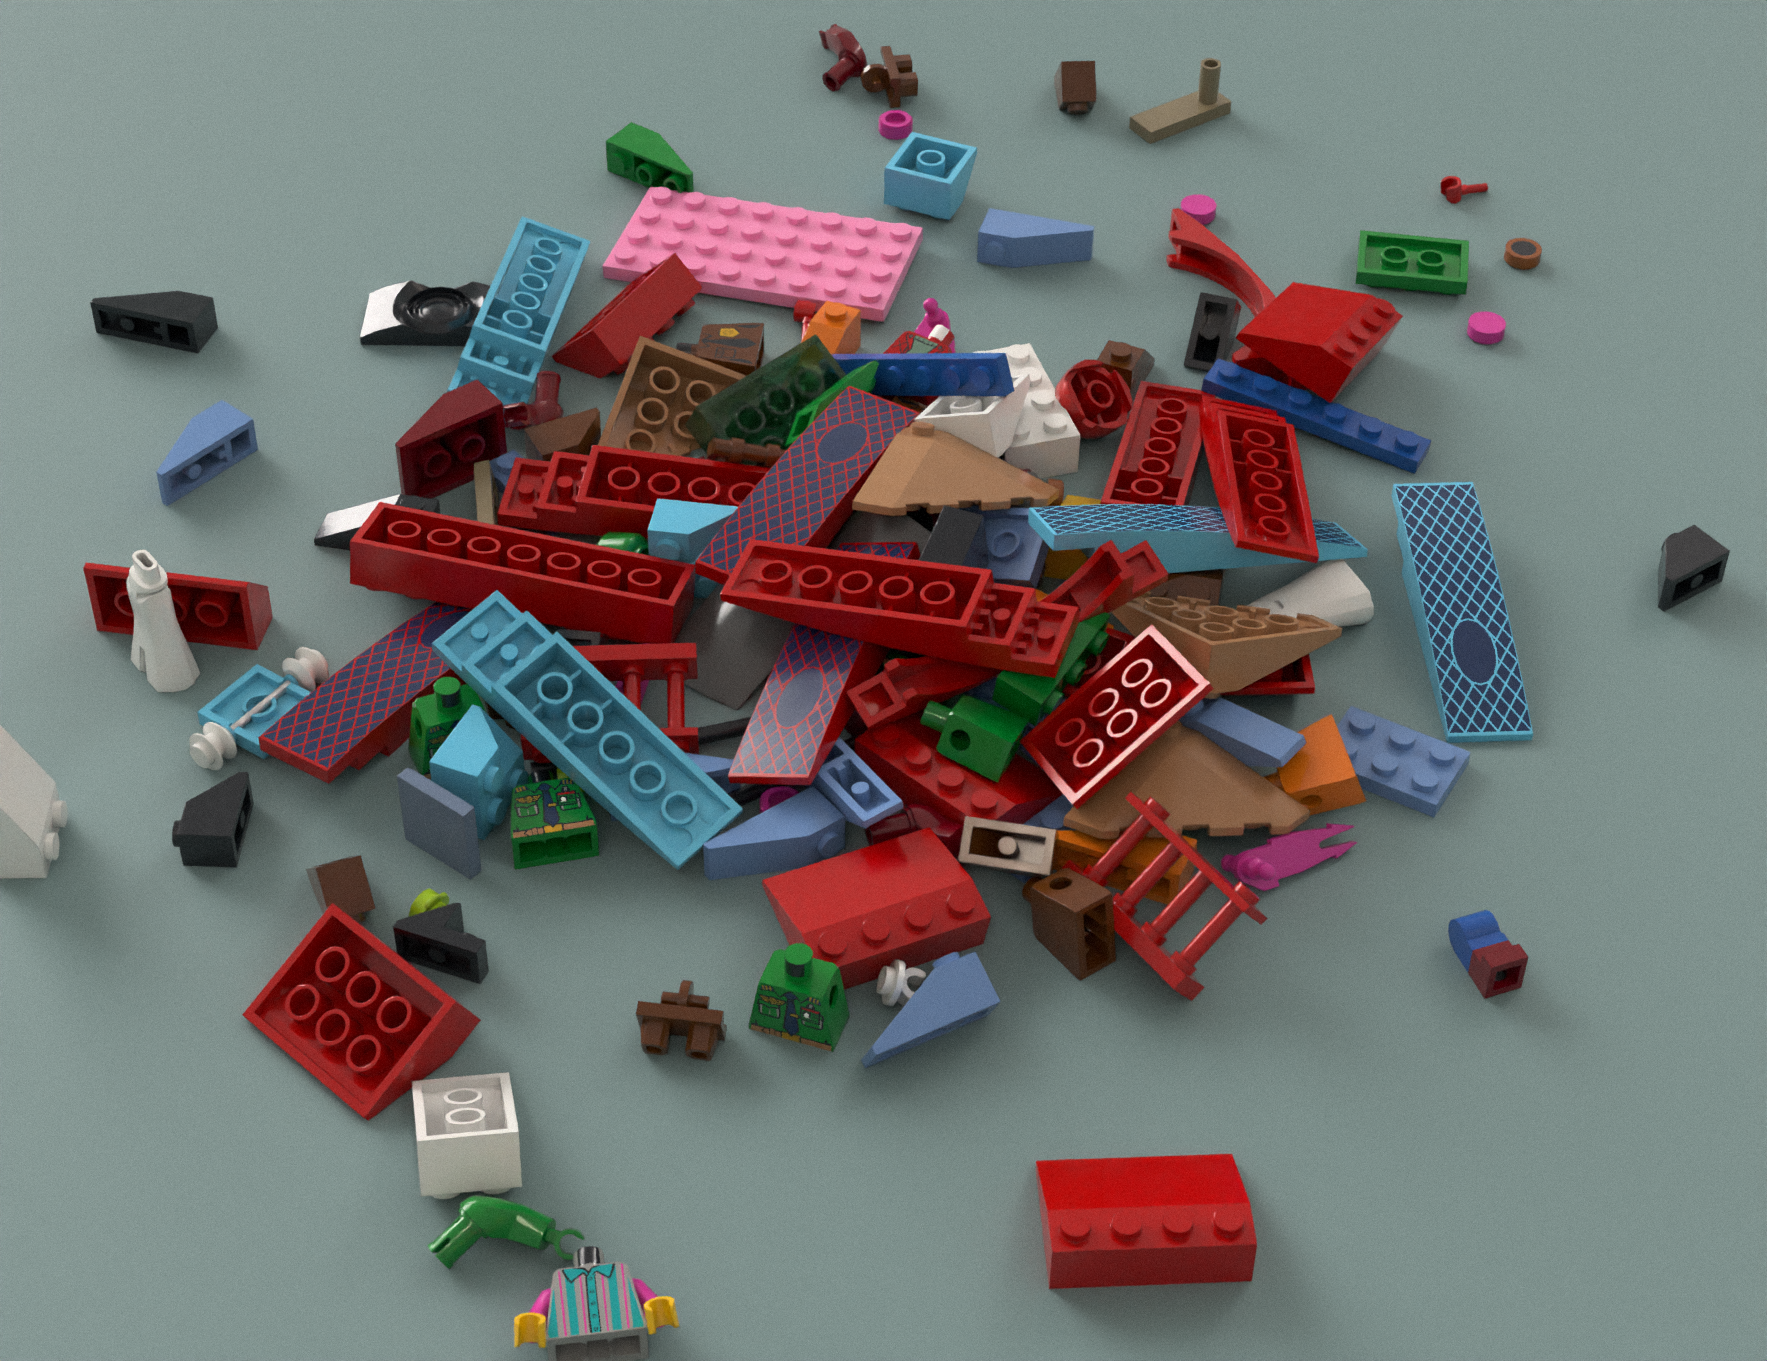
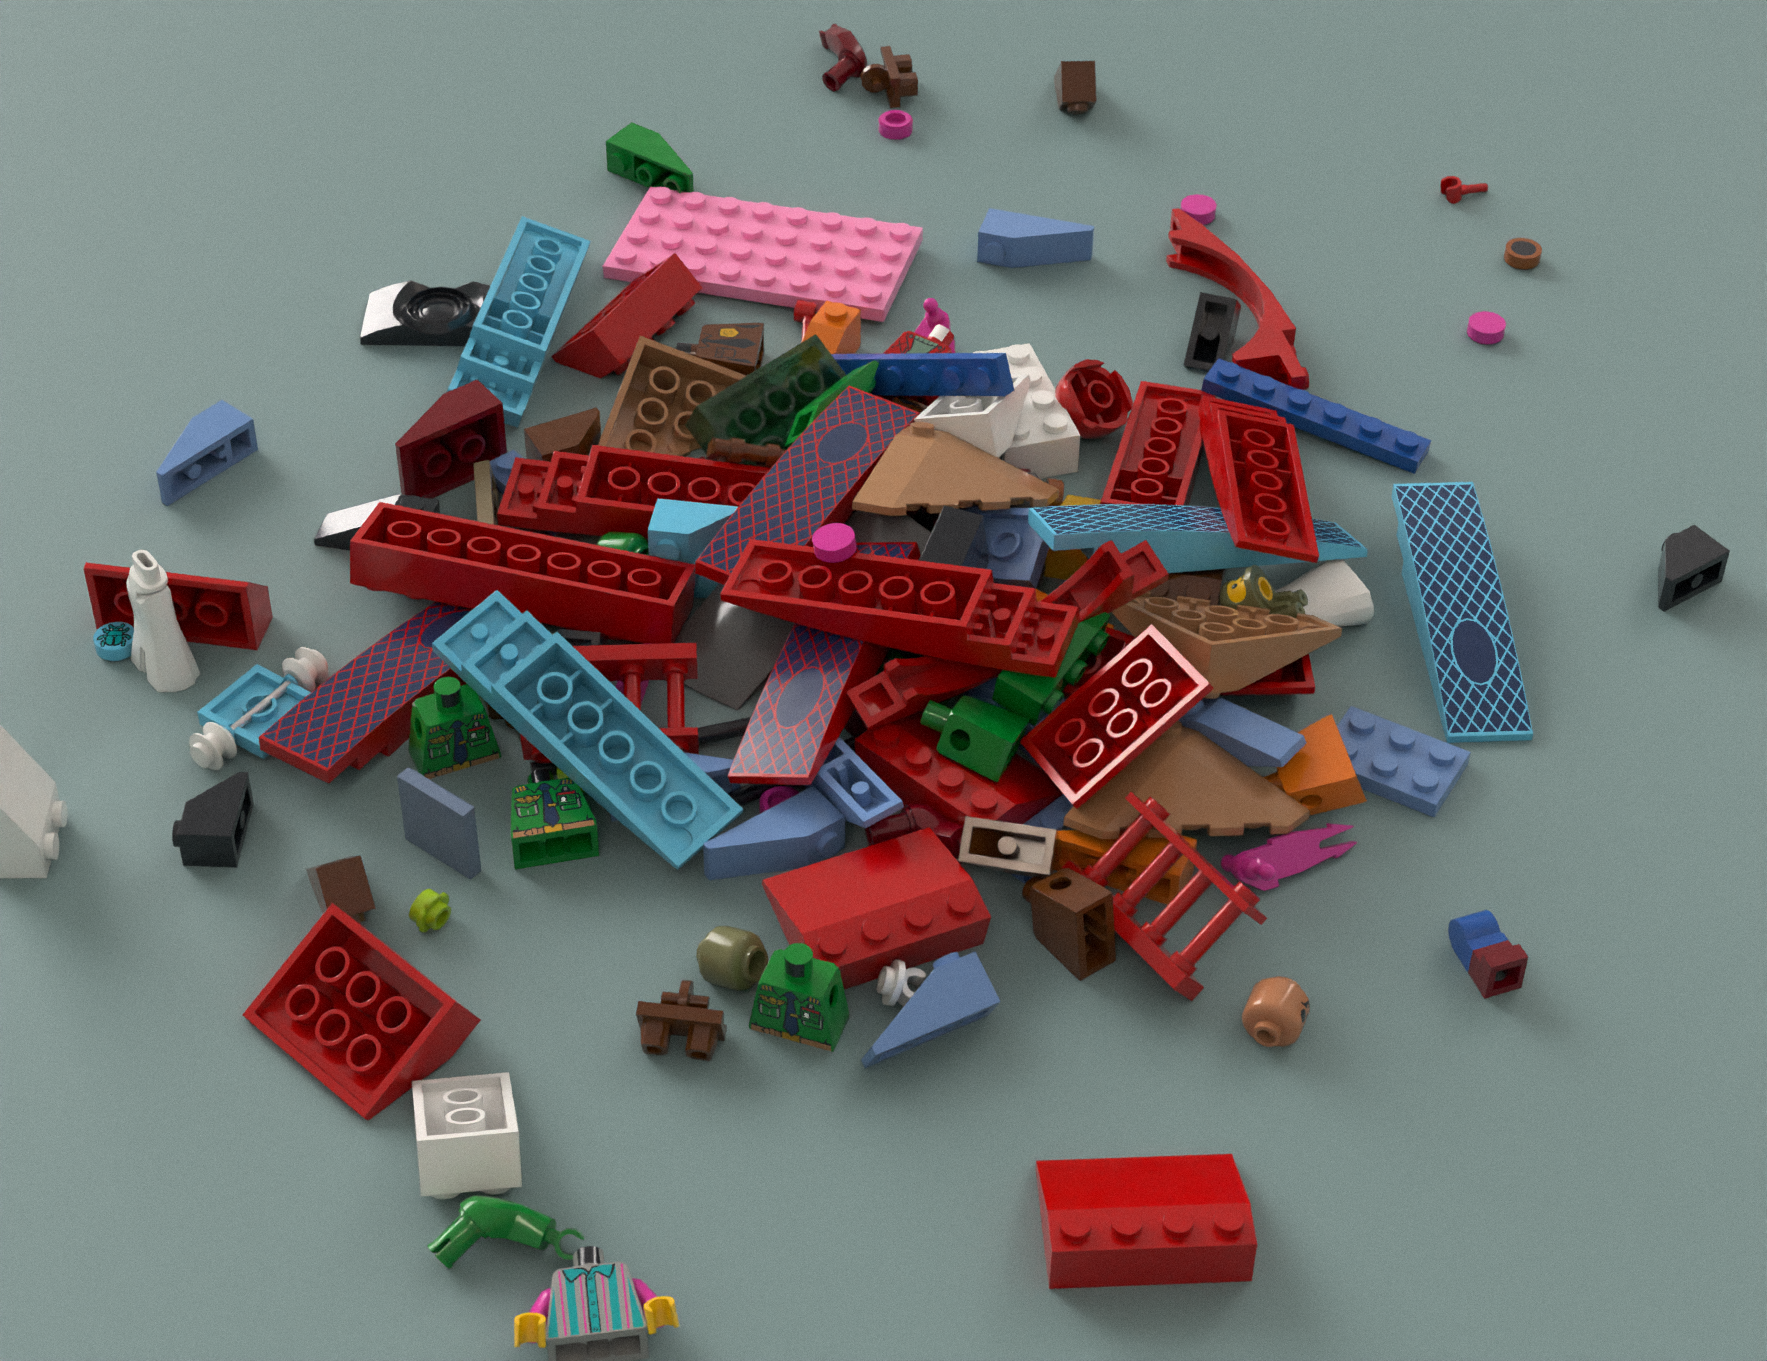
black slope [90,291,218,353] -> none
black slope [393,903,489,984] -> none
medium azure slope [429,704,528,840] -> none
dark red arm [503,371,564,433] -> none
medium azure slope [884,132,977,220] -> none
reddish brown slope [1097,340,1155,400] -> none
dark tan piece [1129,58,1232,144] -> none
red slope [1235,282,1403,403] -> none
green plate [1355,230,1469,295] -> none
none -> medium azure tile [93,622,134,661]
none -> olive head [696,925,768,991]
none -> dark pink tile [812,523,857,563]
none -> olive piece [1219,565,1308,618]
none -> nougat head [1242,976,1310,1047]

